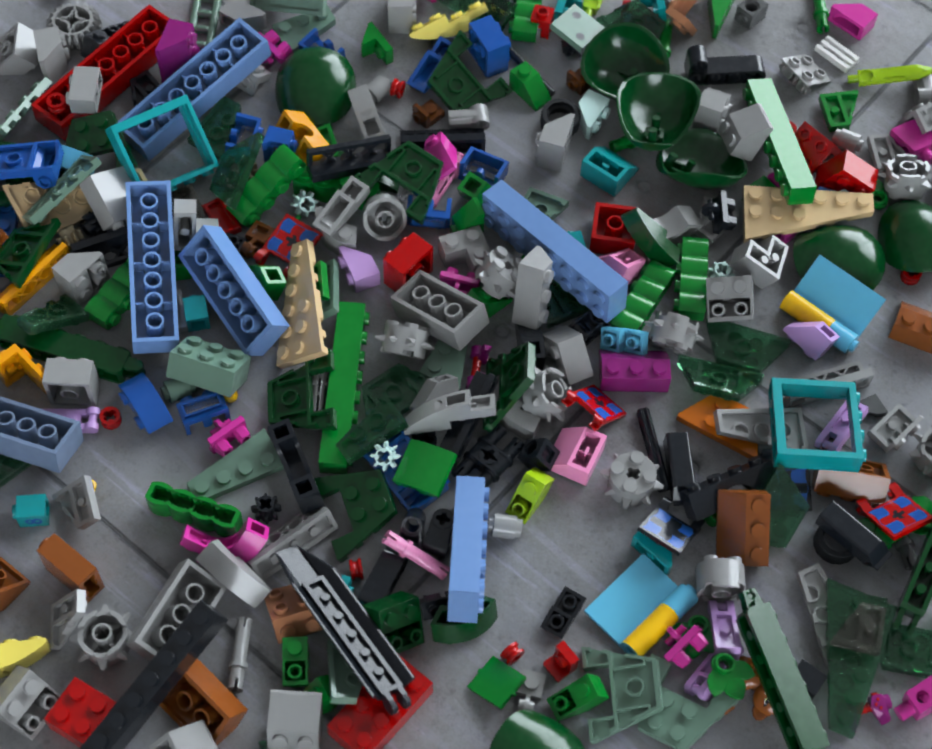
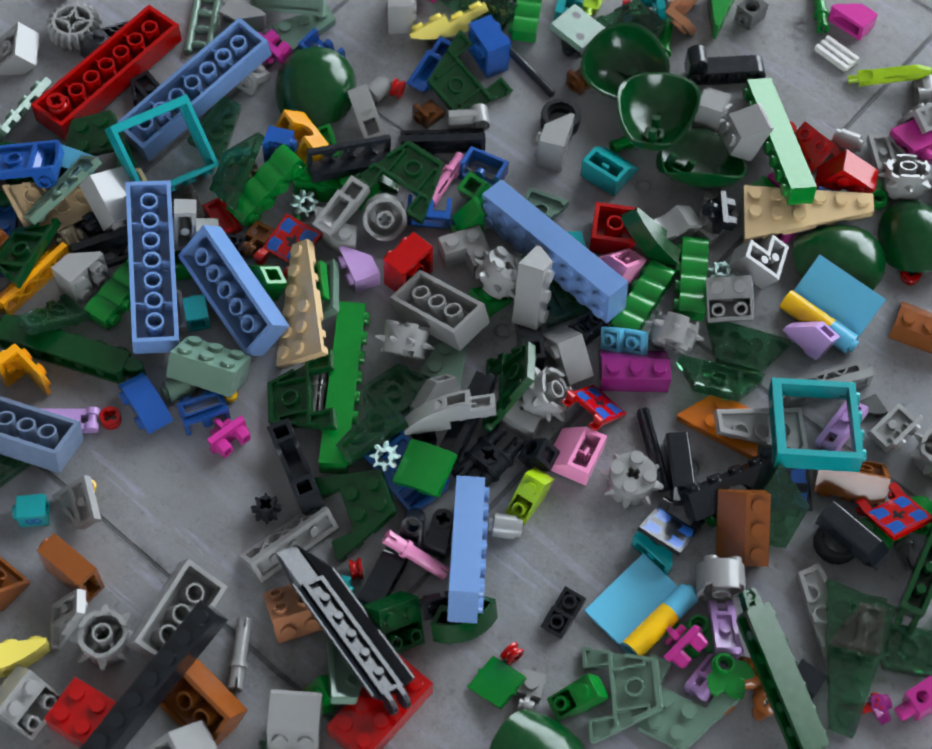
light grey slope [33,26,71,89] -> none
light grey brick [42,357,101,407] -> none
light grey brick [66,66,103,114] -> none
green brick [145,482,243,538] -> none
magenta slope [155,18,200,83] -> none
dark pink arch [180,517,270,563] -> none
sand green wing [187,428,284,499] -> none
light grey slope [196,540,272,608] -> none
blue window [225,112,264,160] -> none
green slope [282,636,309,687] -> none
green slope [361,22,393,65] -> none
dark pink slope [424,132,457,181] -> none
dark pink hips [439,267,480,294] -> none
magenta piece [466,344,492,390] -> none
green slope [509,61,551,112] -> none
red bracket [530,4,555,39] -> none
red bracket [543,640,579,683] -> none
light aqua slope [578,89,611,140] -> none
light grey hinge [779,54,831,95] -> none
green wing [818,90,859,132] -> none

